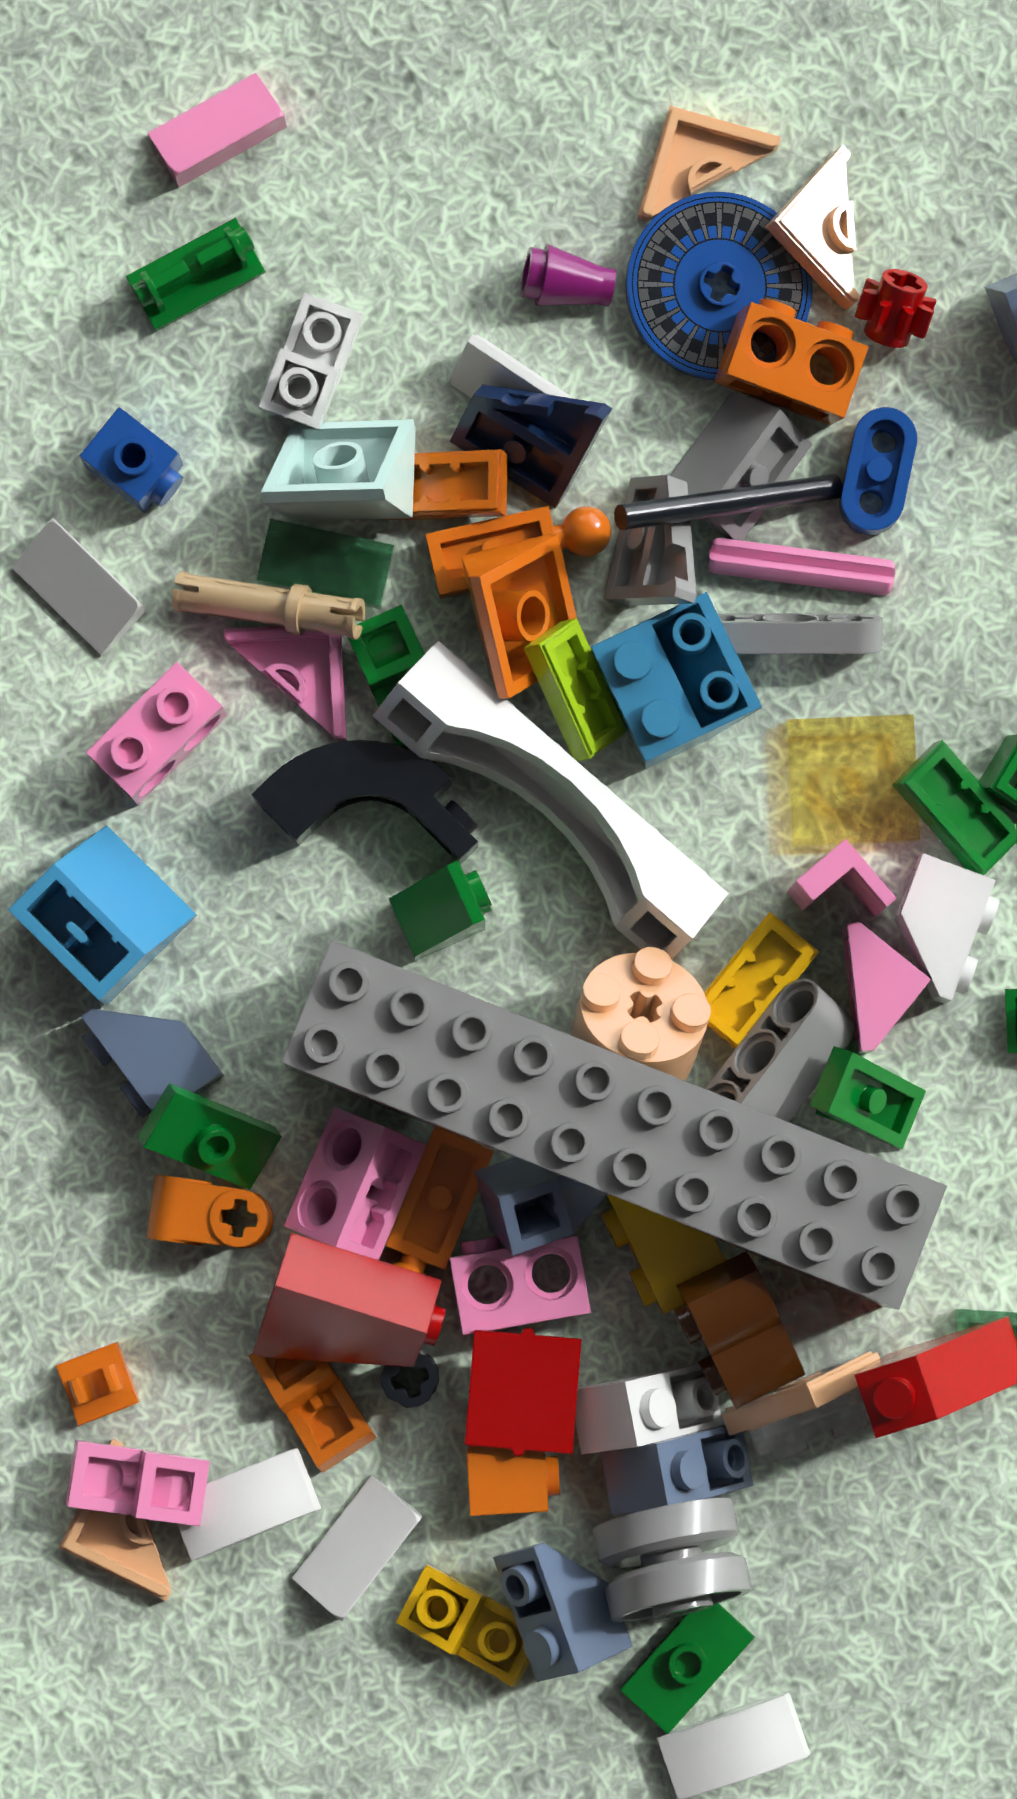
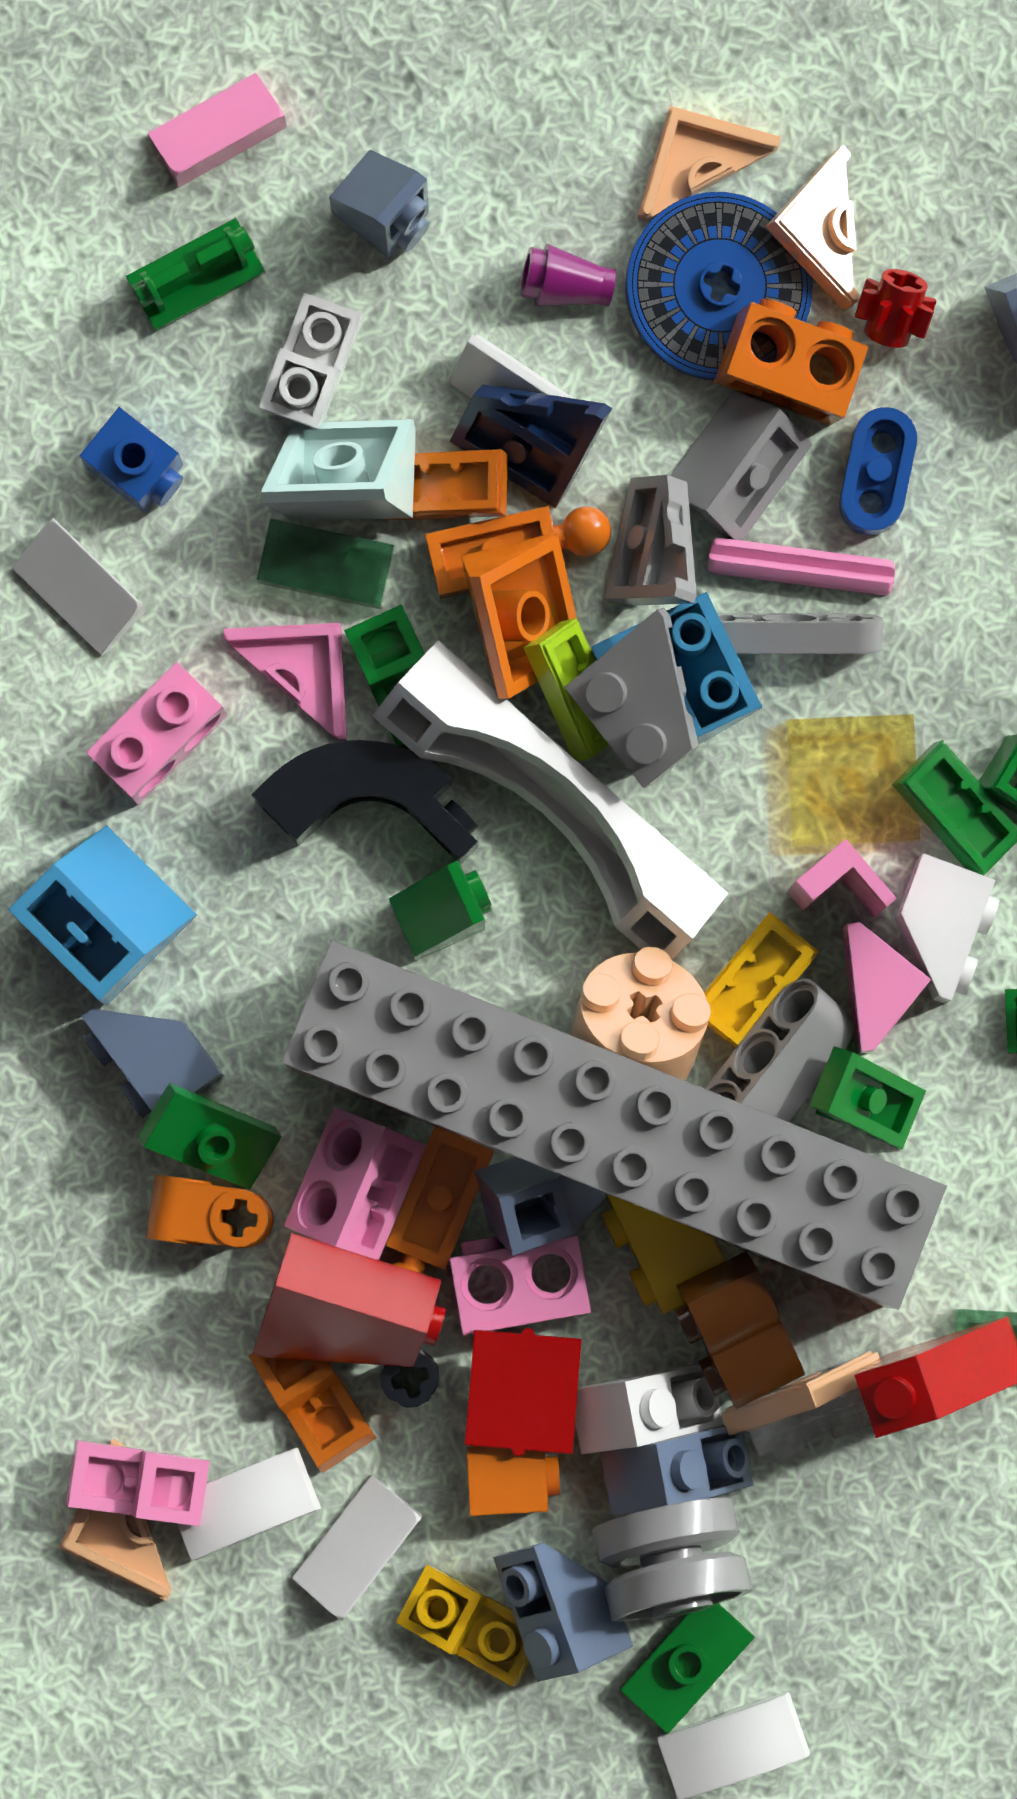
orange tile [56,1342,140,1426] -> none
tan pin [172,571,365,640] -> none
black bar [614,474,842,530] -> none
none -> sand blue slope [329,150,430,259]
none -> light grey wing [565,608,699,788]

